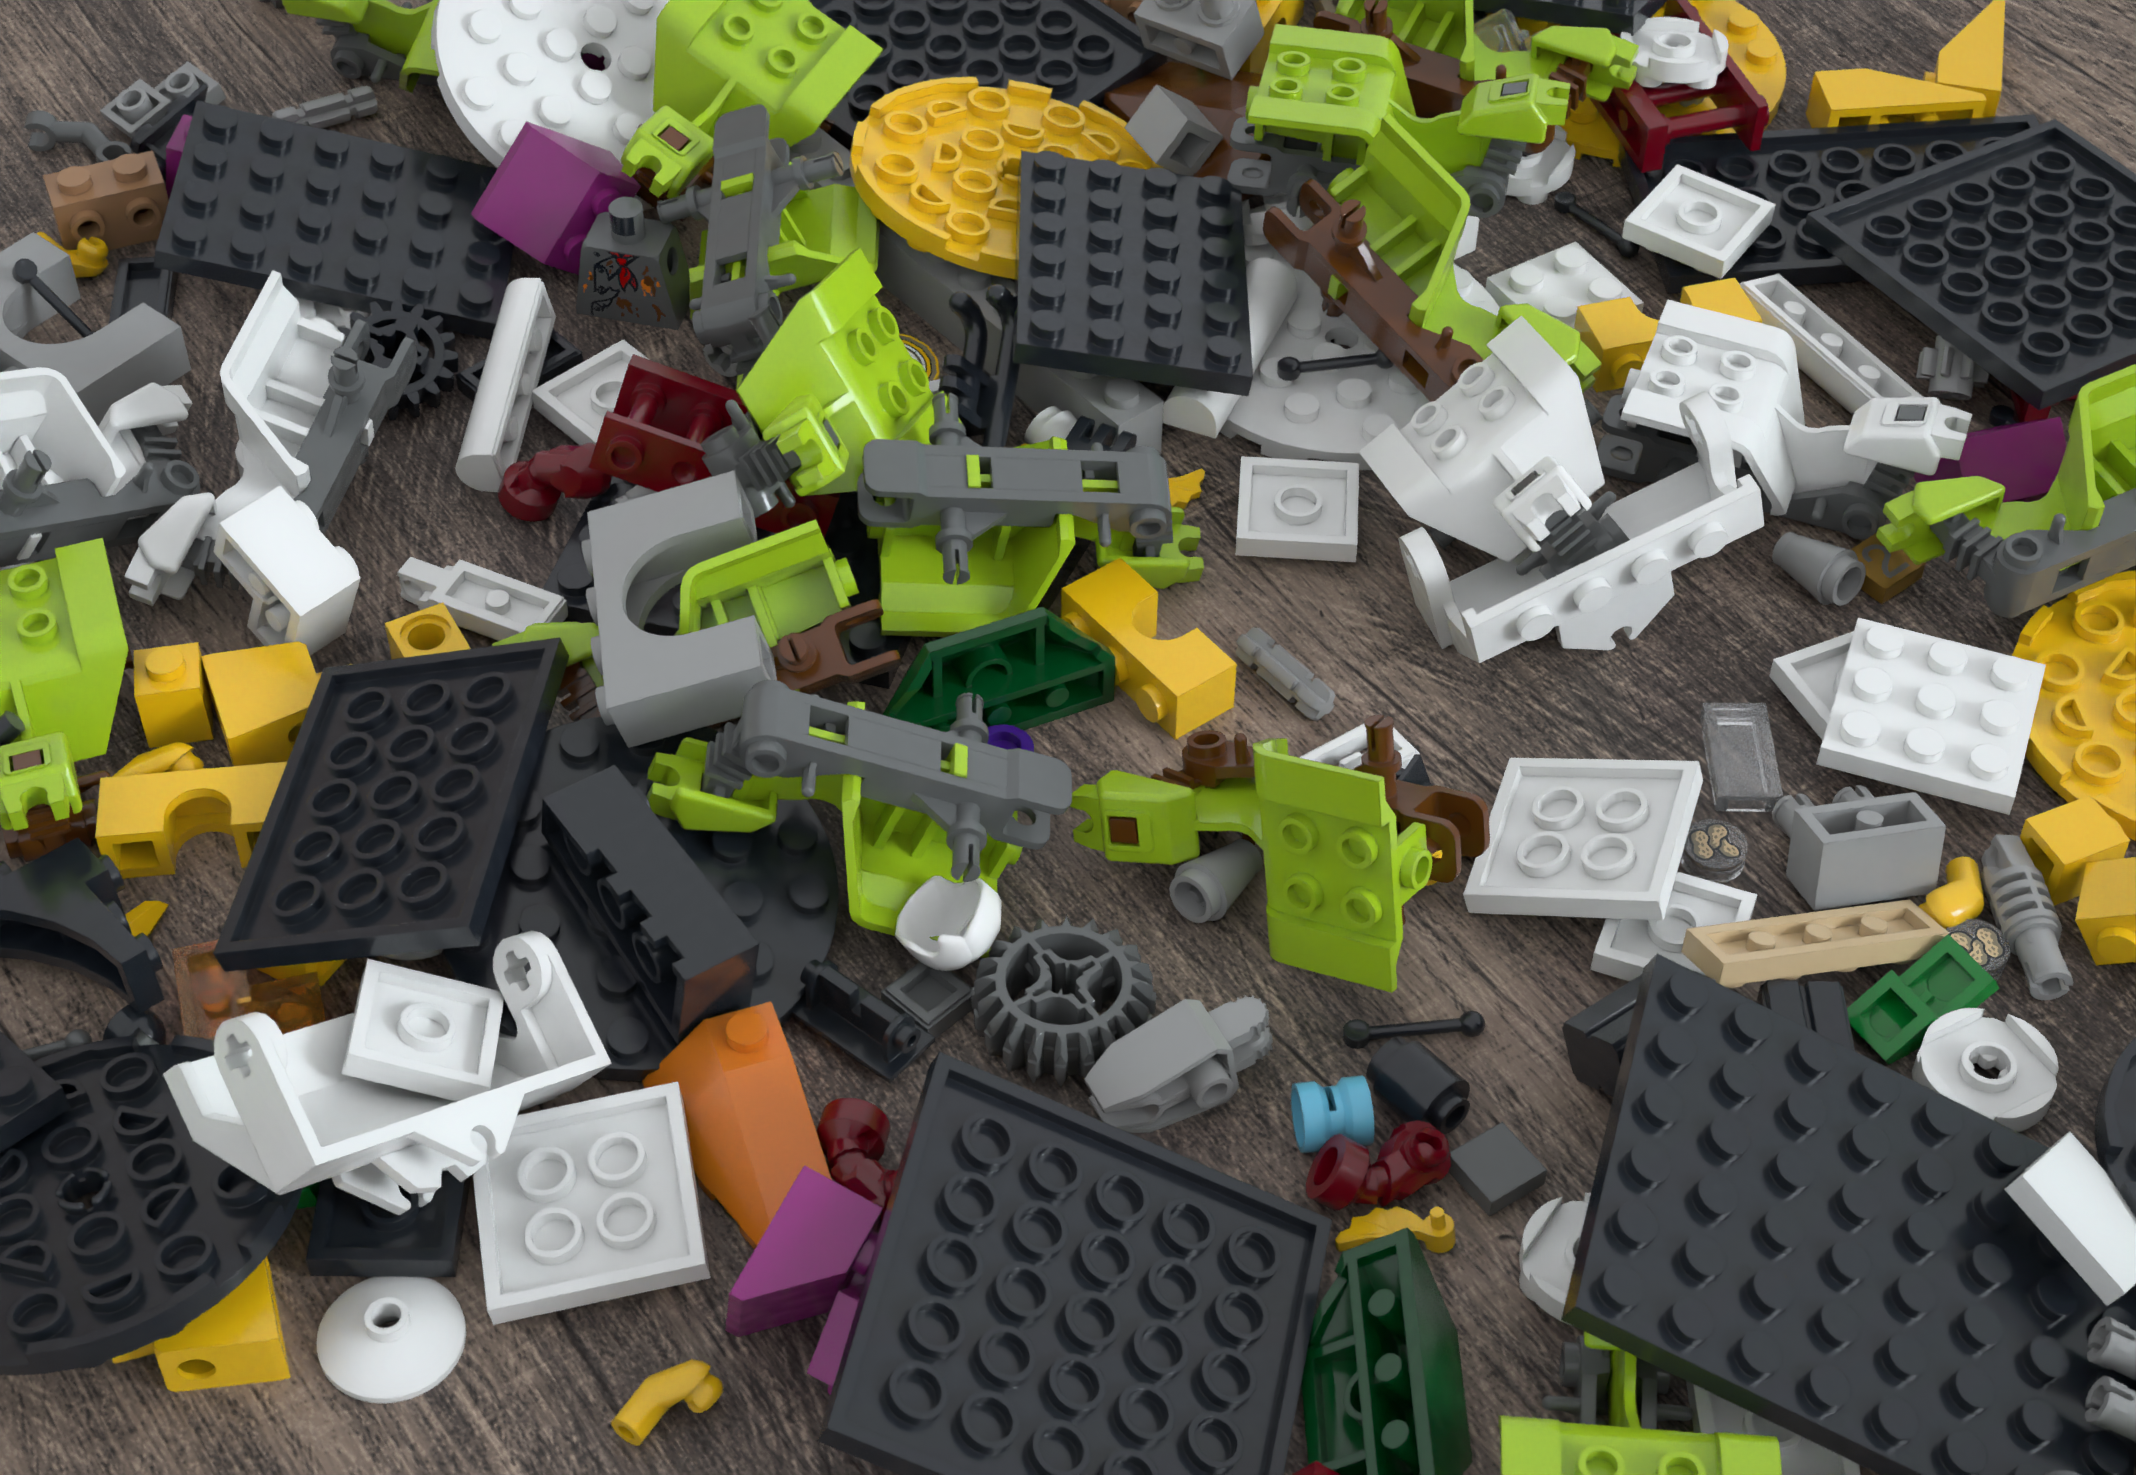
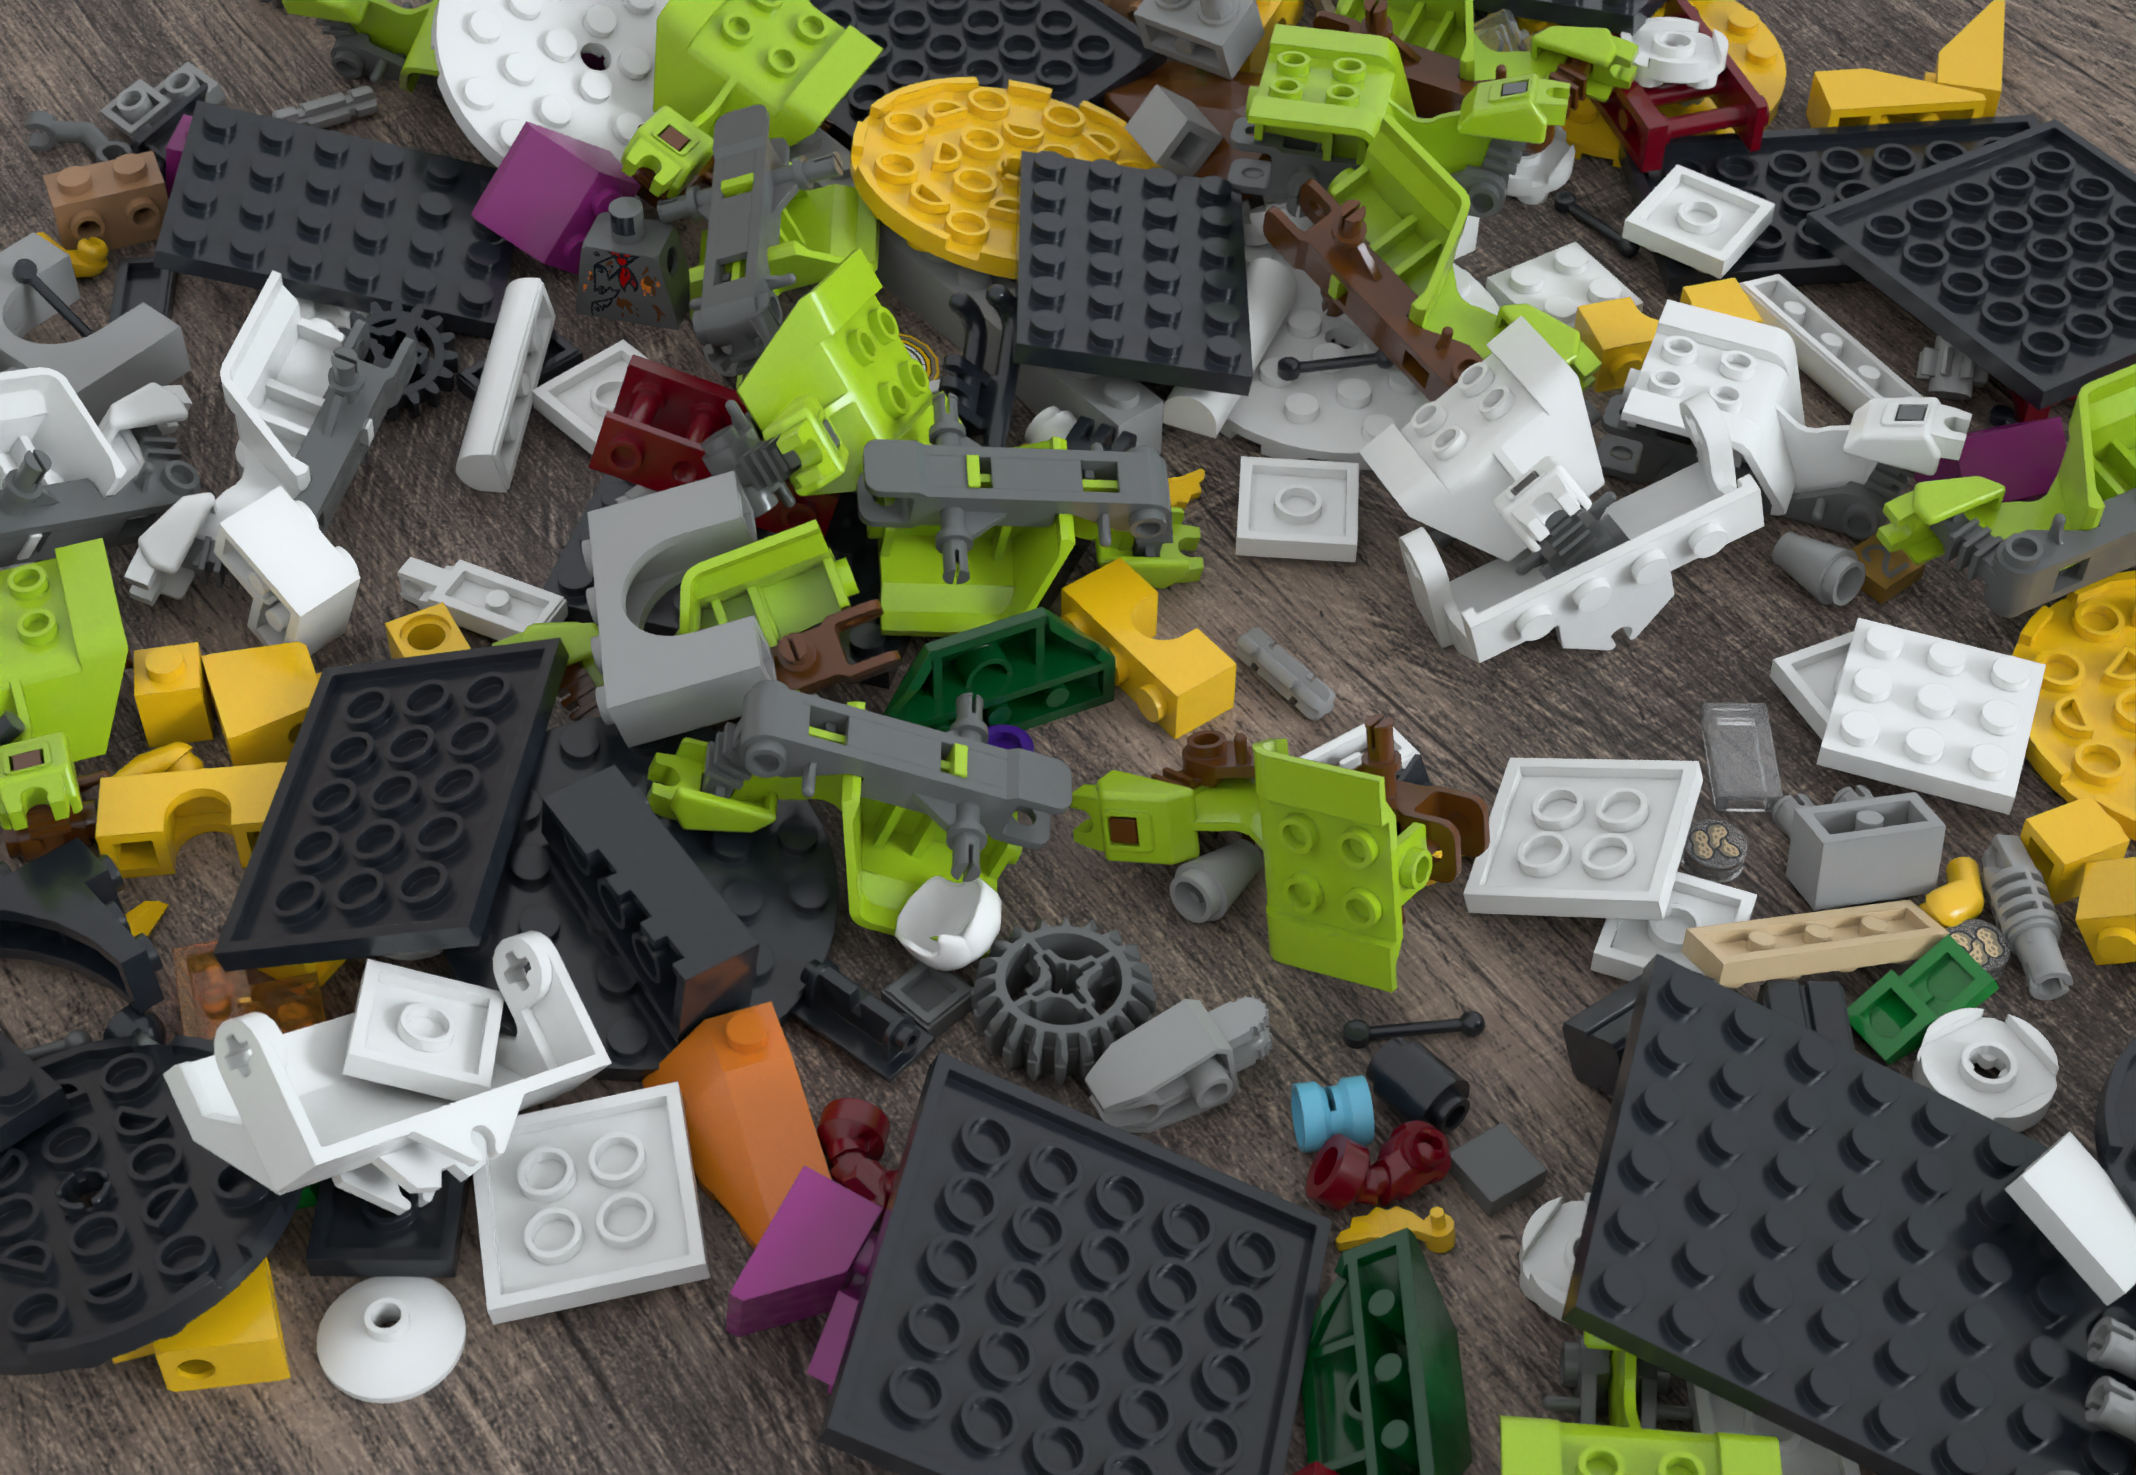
dark red arm [498,443,613,522] -> none
yellow arm [611,1359,723,1446] -> none

